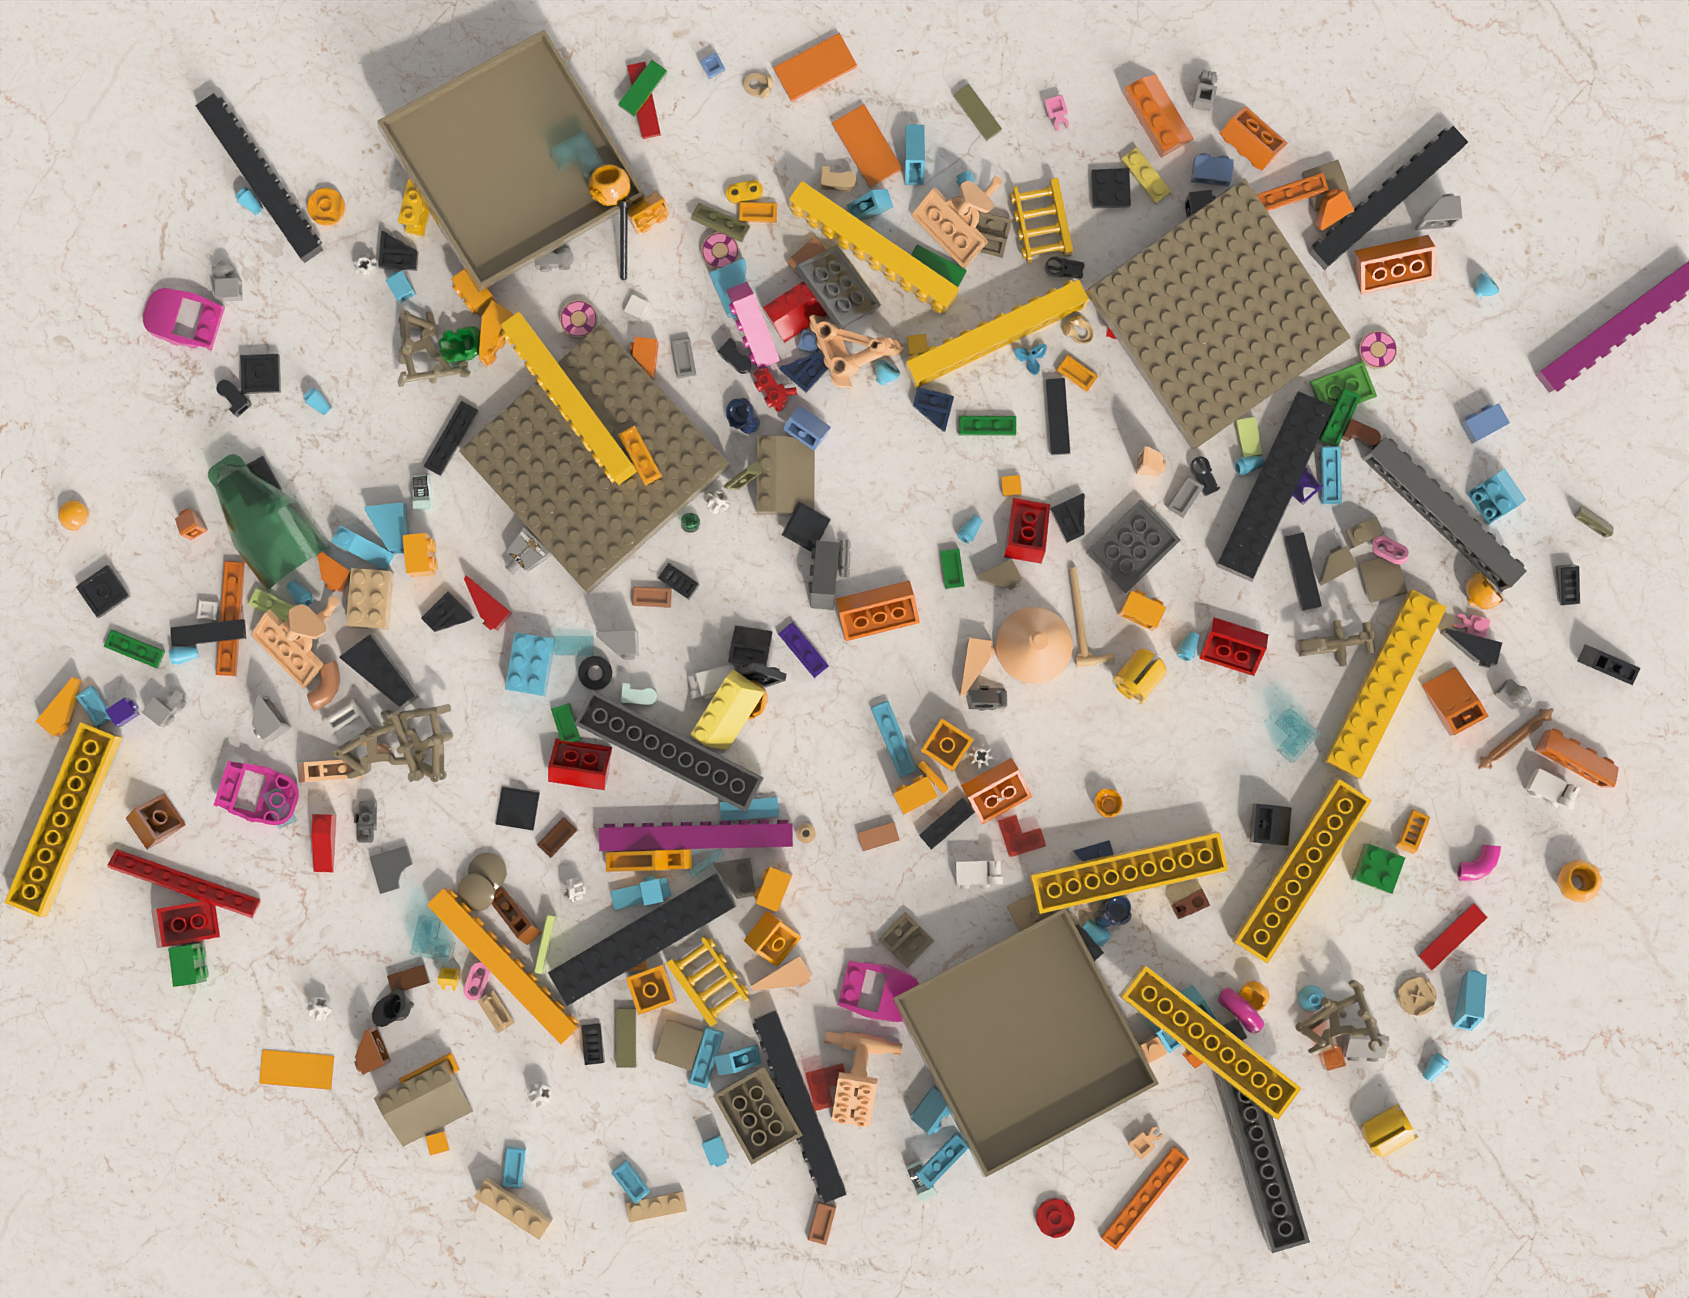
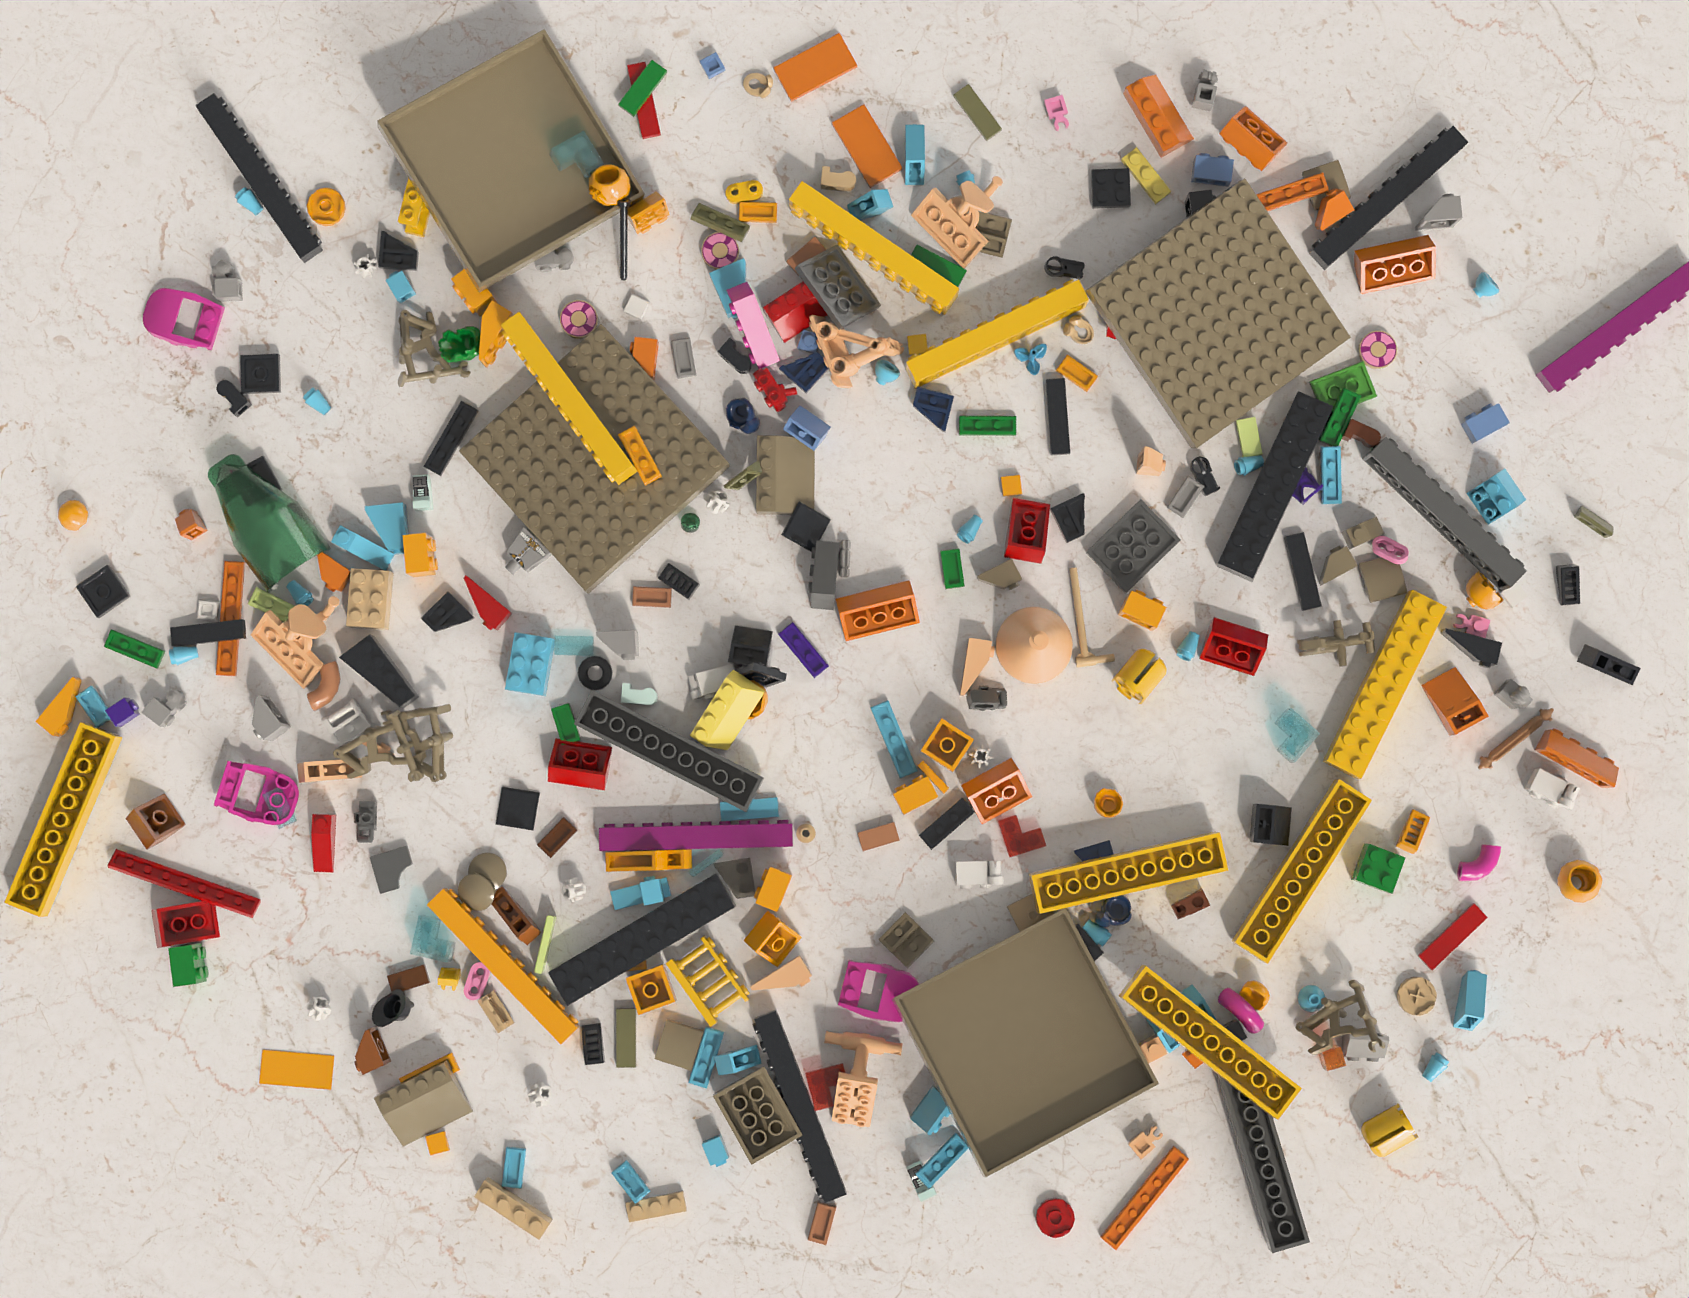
yellow fence [1010,178,1073,264] -> none

